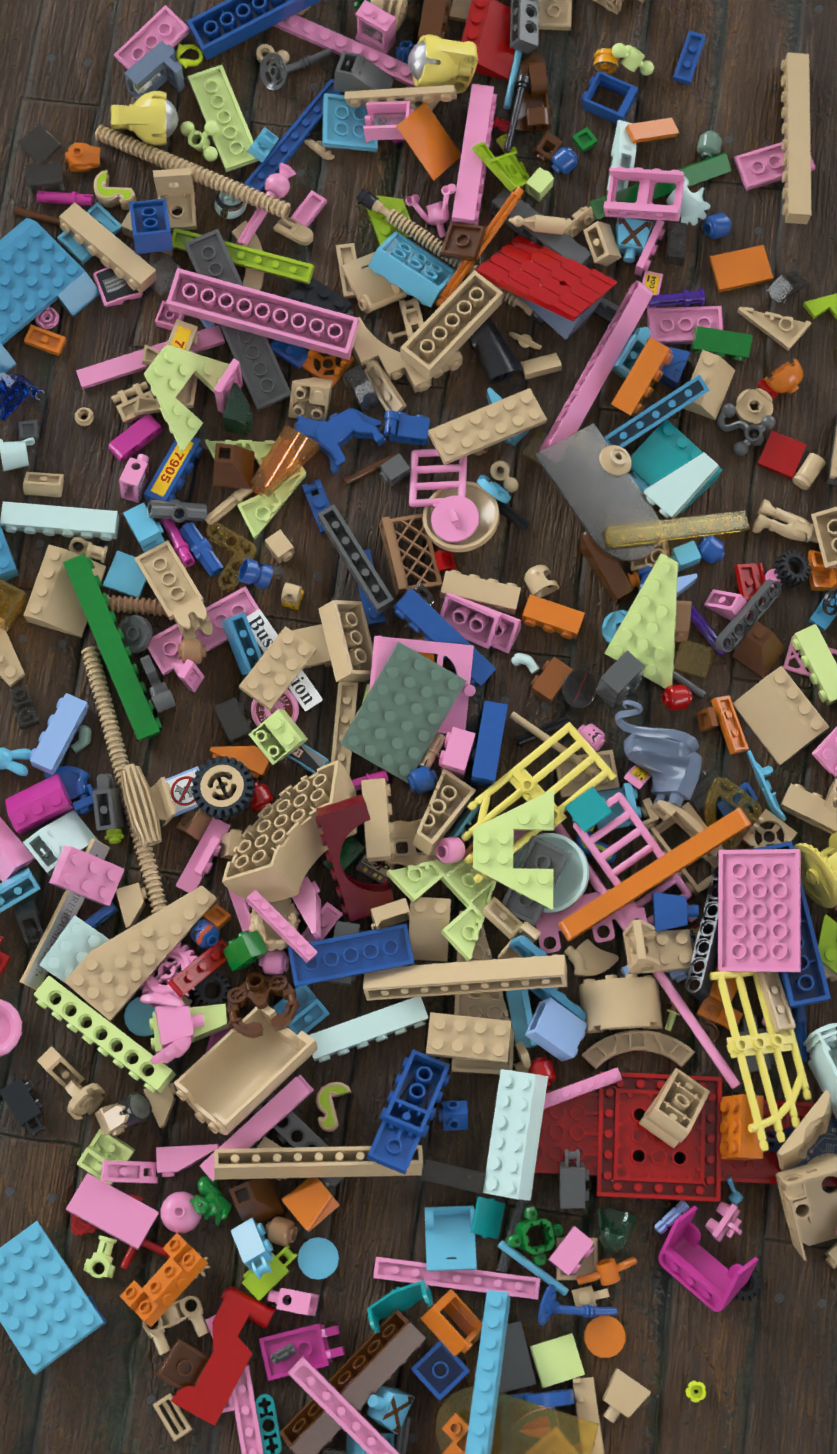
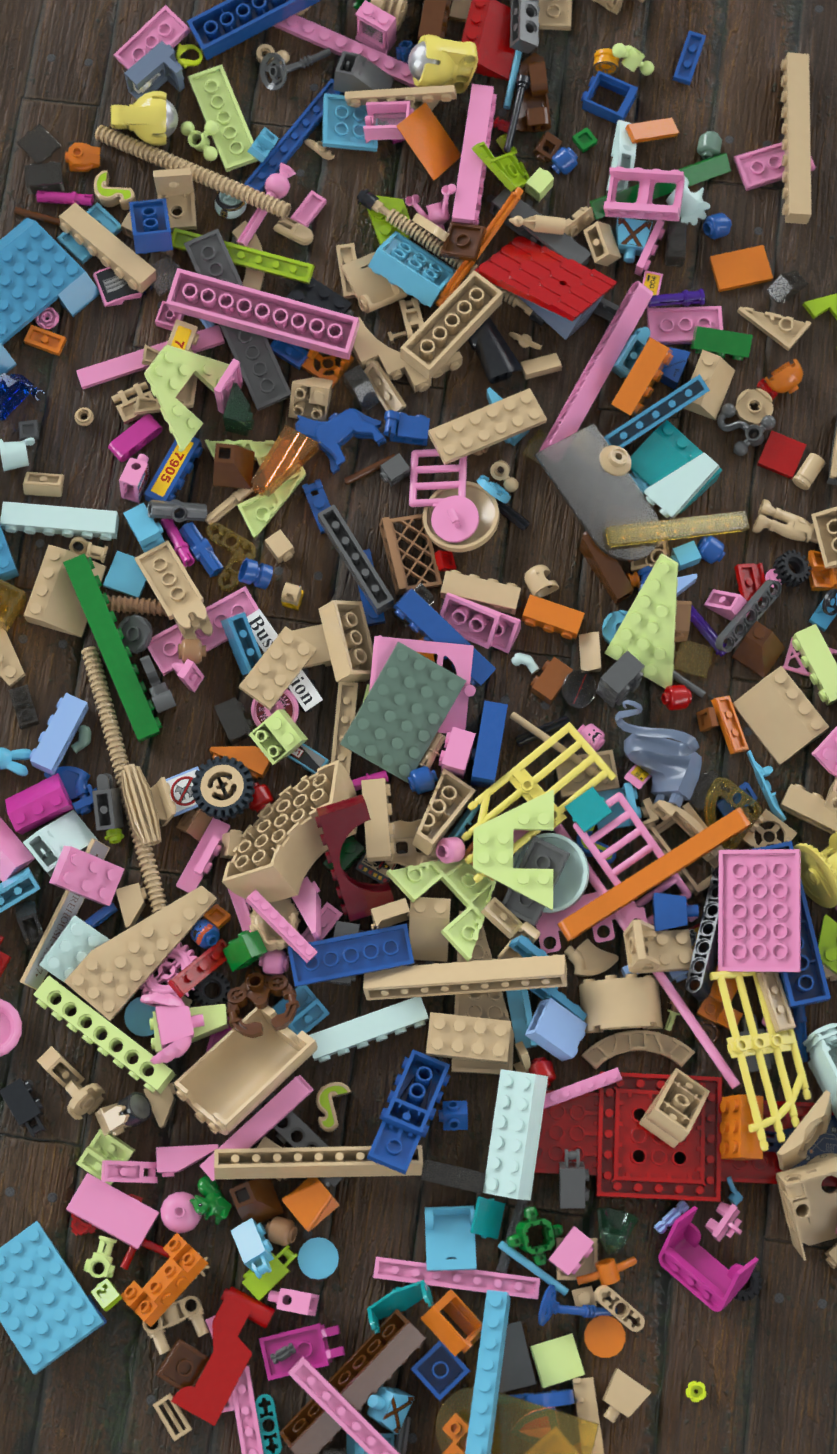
none -> bracket [91,1278,122,1312]
none -> tan beam [412,213,449,242]
none -> tan slope [579,631,601,673]
none -> tan beam [594,1285,645,1332]

